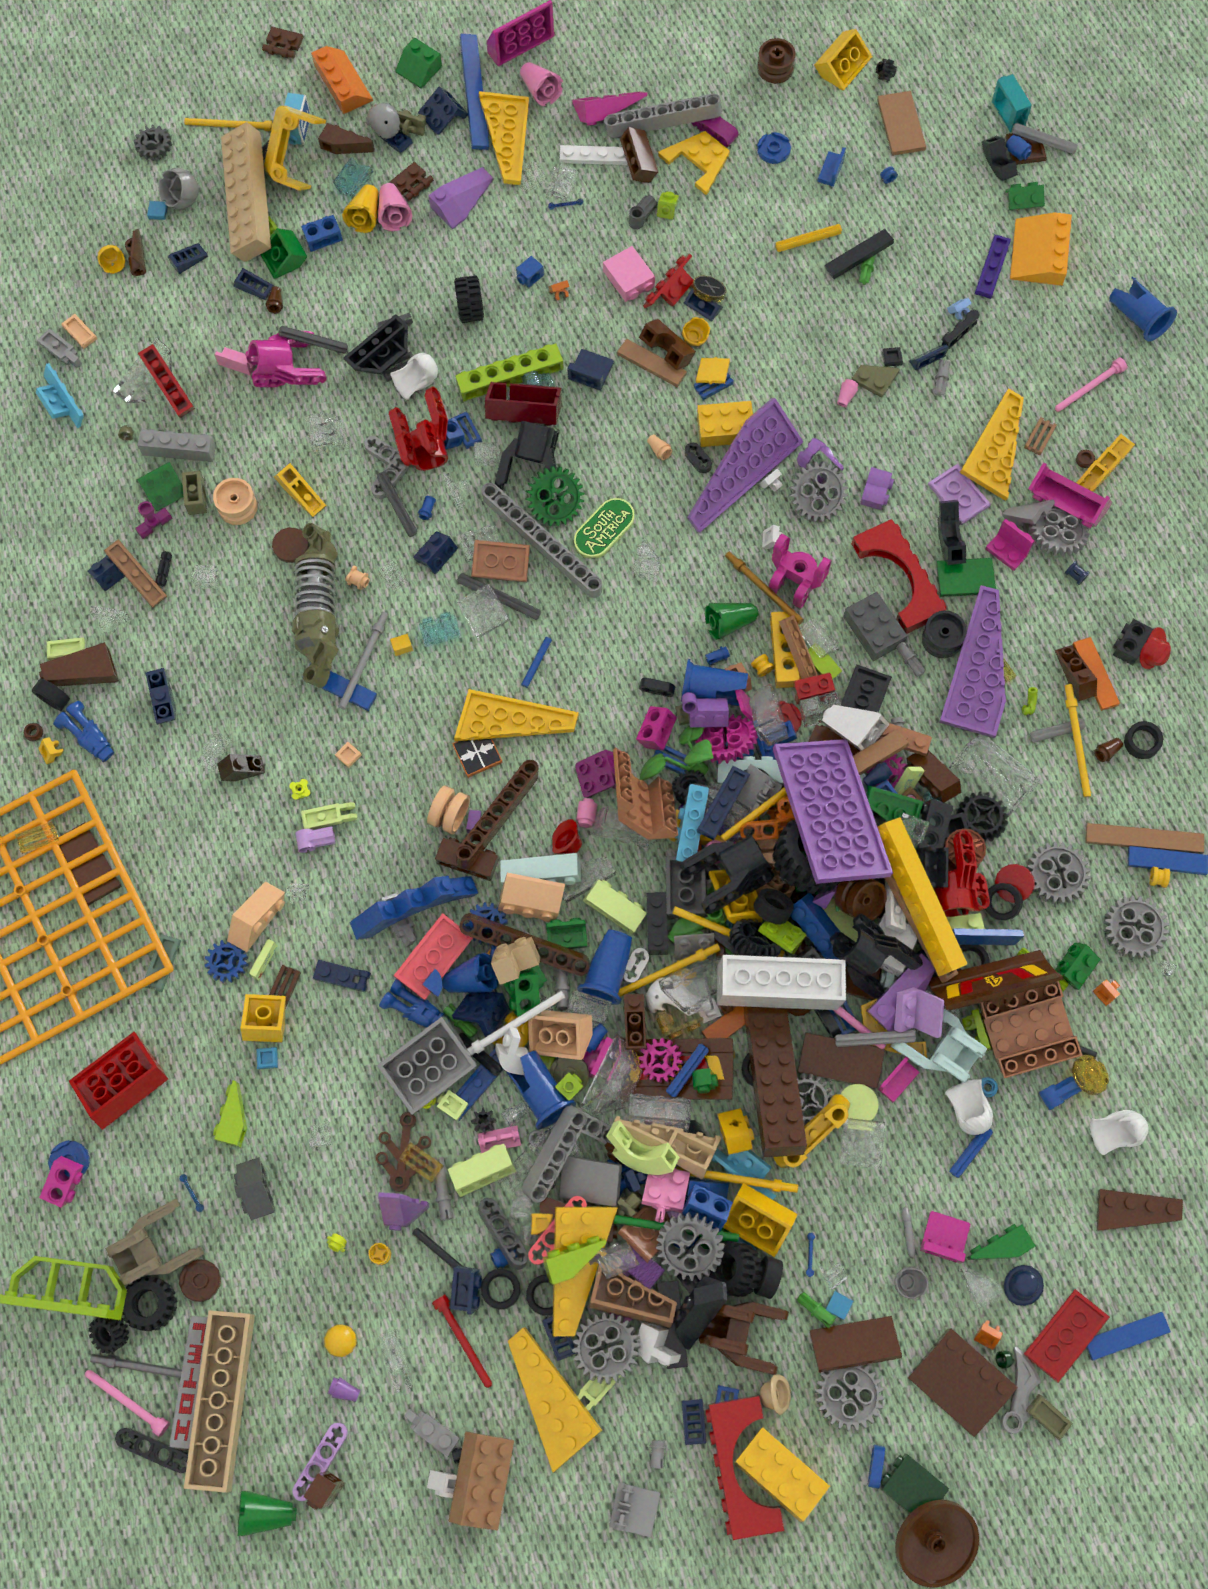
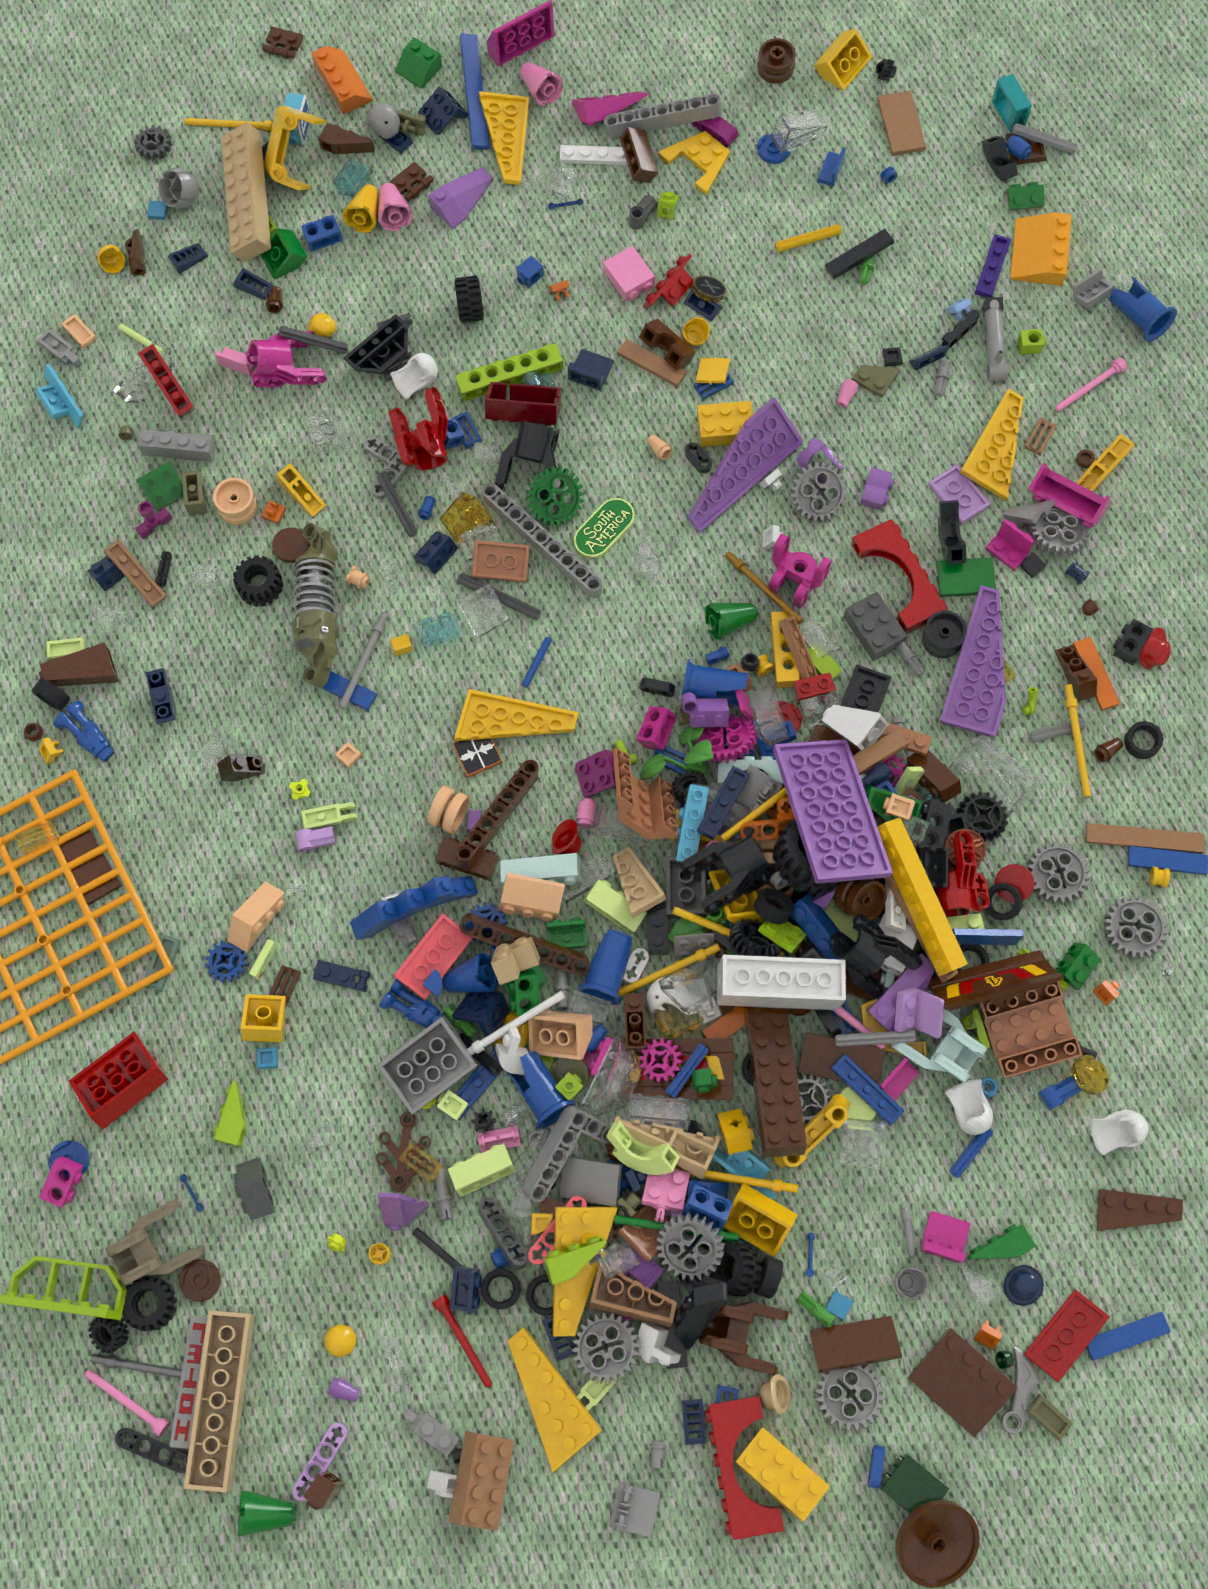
none -> yellowish green bar [118,324,164,355]
none -> black tyre [233,555,283,607]
none -> orange tile [261,500,286,524]
none -> yellow hair [307,313,336,338]
none -> clear yellow bracket [440,492,493,543]
none -> tan wing [613,847,666,919]
none -> lime arm [614,740,638,765]
none -> black plate [741,653,760,671]
none -> light grey bush [770,871,788,890]
none -> clear wedge [771,110,828,153]
none -> blue tile [831,1054,904,1126]
none -> light nougat bracket [883,794,915,821]
none -> light grey piece [982,297,1008,381]
none -> lime brick [1018,329,1046,355]
none -> black tile [1020,553,1047,579]
none -> light grey bracket [1072,269,1115,309]
none -> reddish brown hinge [1082,599,1099,615]

